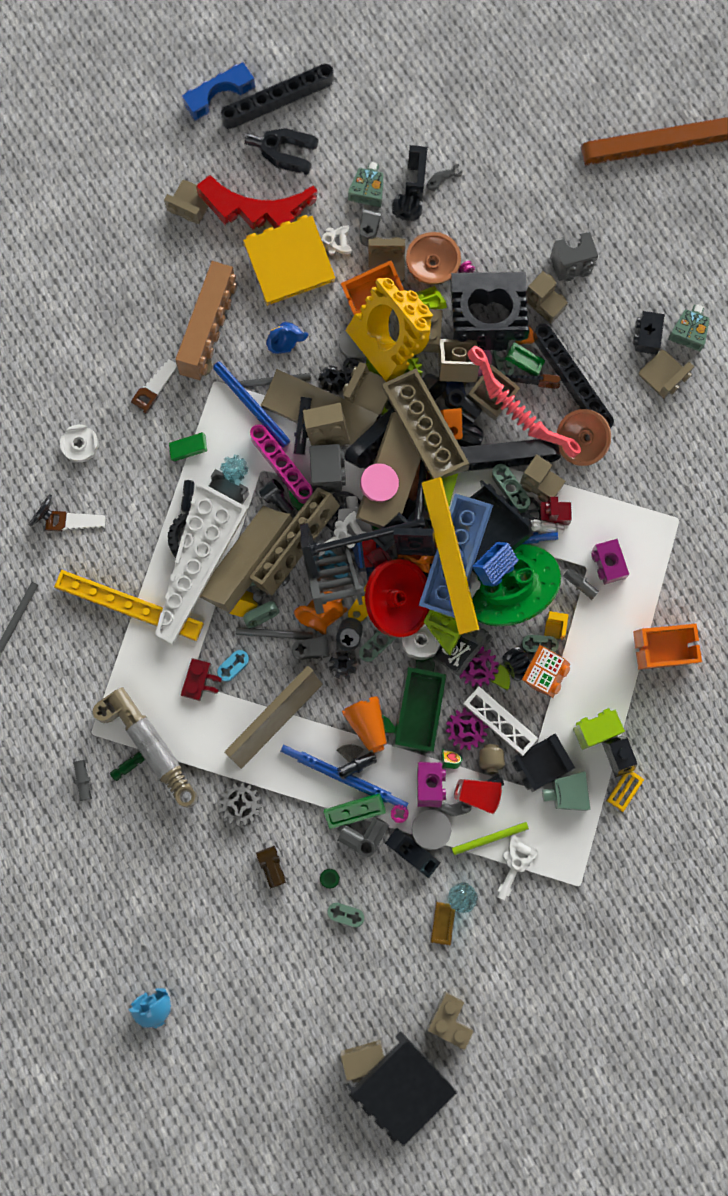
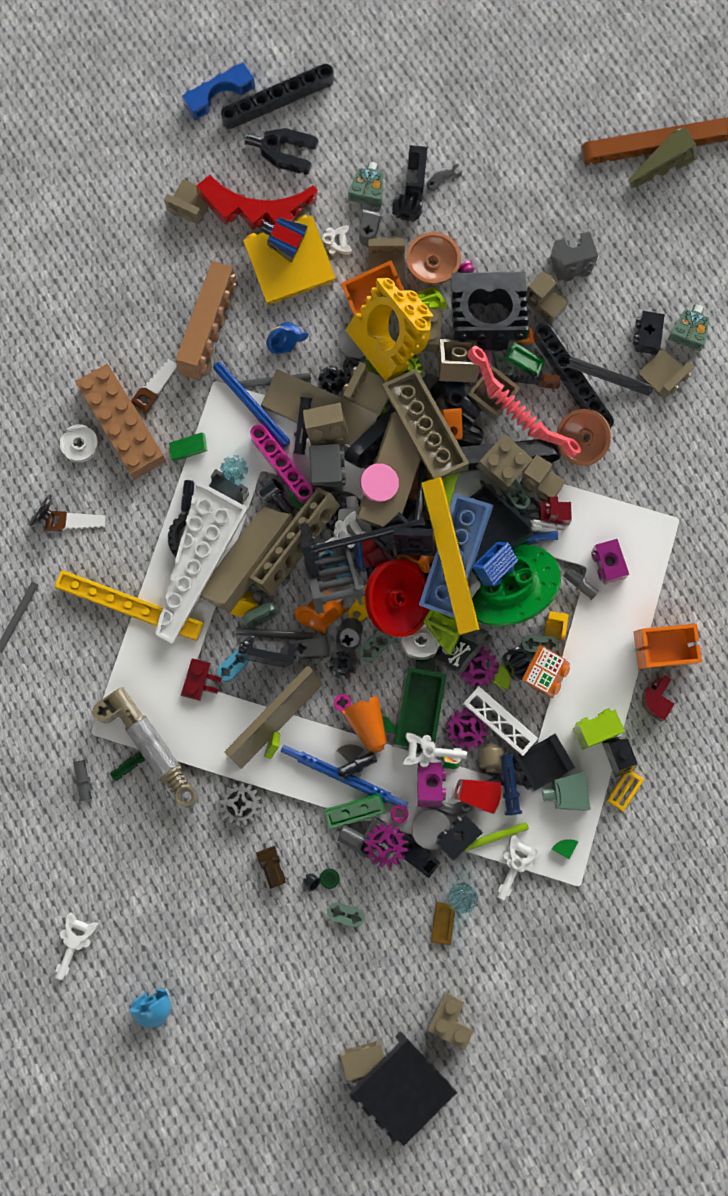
none -> white piece [55,912,99,980]
none -> medium nougat brick [75,363,166,480]
none -> black panel [238,635,296,668]
none -> torso [260,218,308,262]
none -> lime tile [264,731,280,759]
none -> black hinge [303,873,321,891]
none -> dark pink bush [334,694,351,712]
none -> magenta gear [364,824,408,868]
none -> white piece [403,733,467,767]
none -> black brick [436,815,483,861]
none -> dark tan brick [476,434,533,491]
none -> dark blue pin [500,754,522,816]
none -> green tile [551,839,578,859]
none -> black axle [567,357,653,396]
none -> olive wedge [628,127,698,189]
none -> dark red brick [642,675,675,722]

